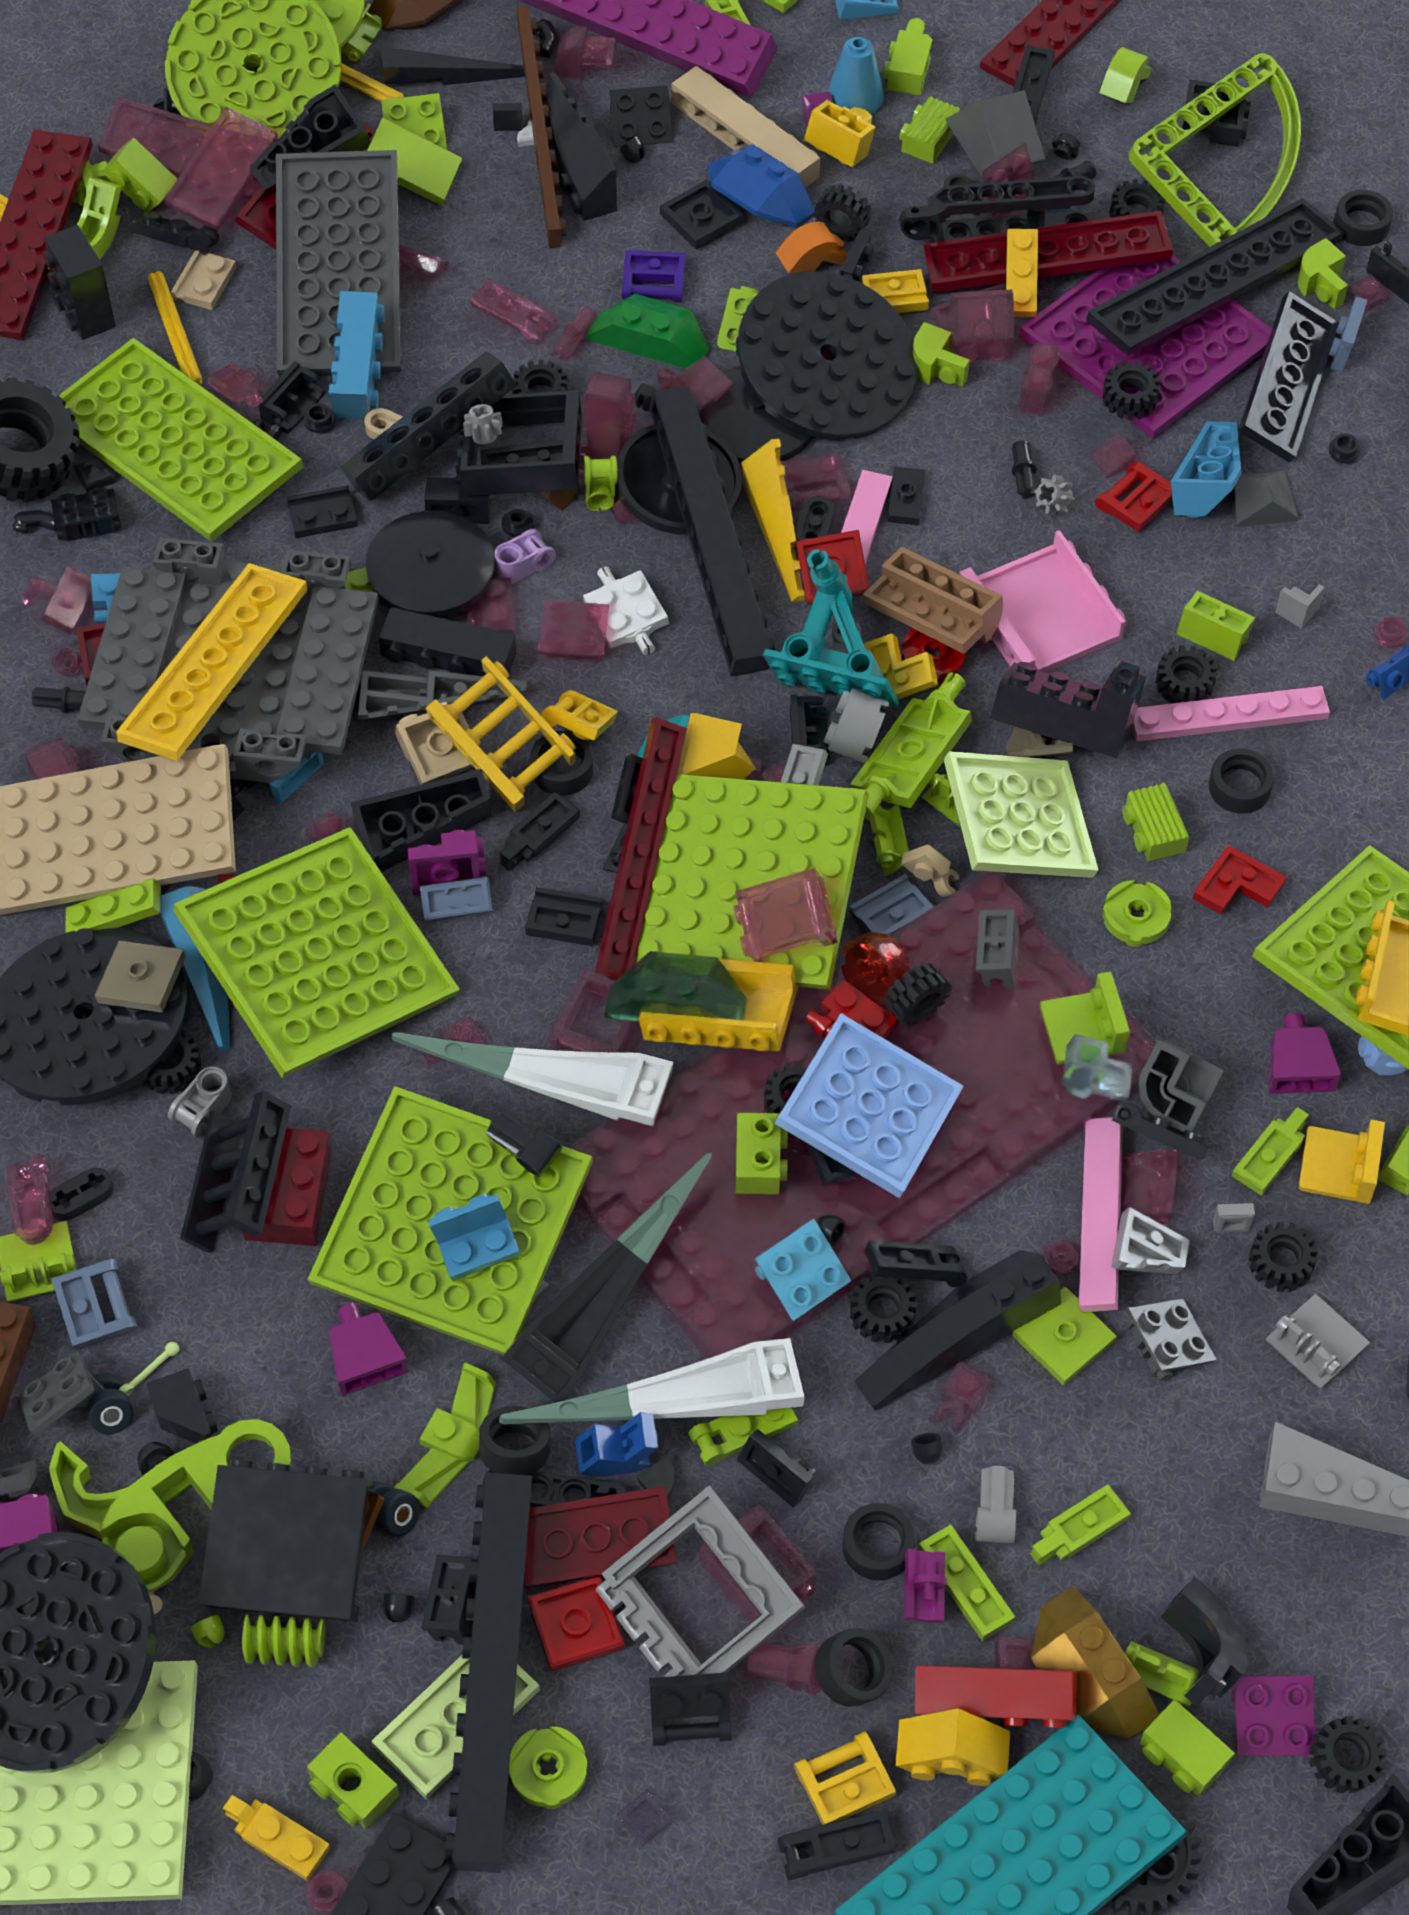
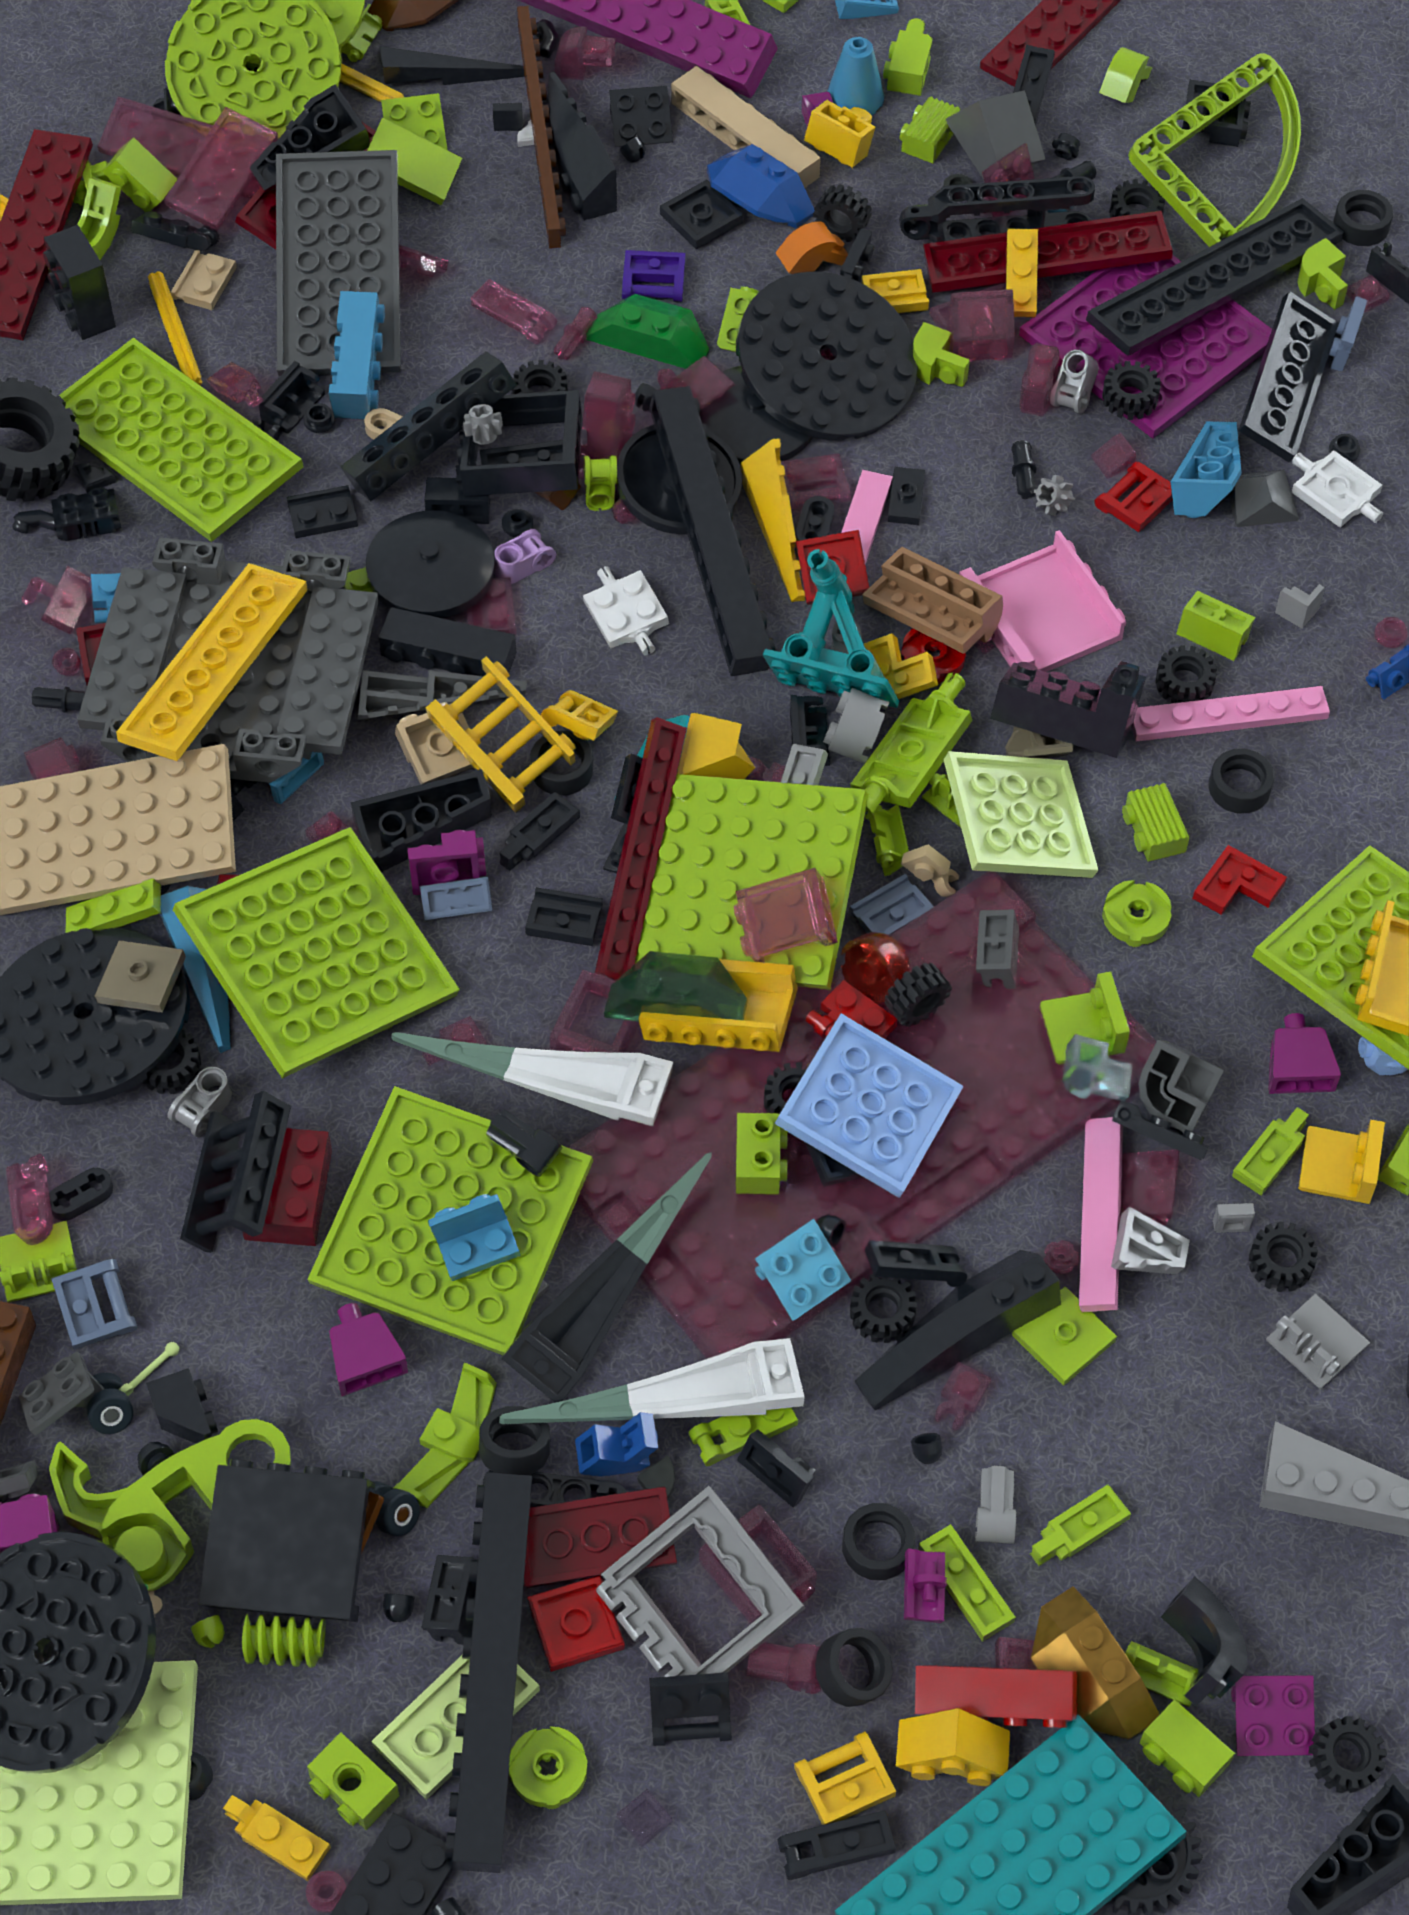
clear pink hinge [538,600,609,662] -> none
hinge [1126,1299,1217,1381] -> none
none -> light grey piece [1050,350,1099,414]
none -> white plate [1292,450,1383,527]

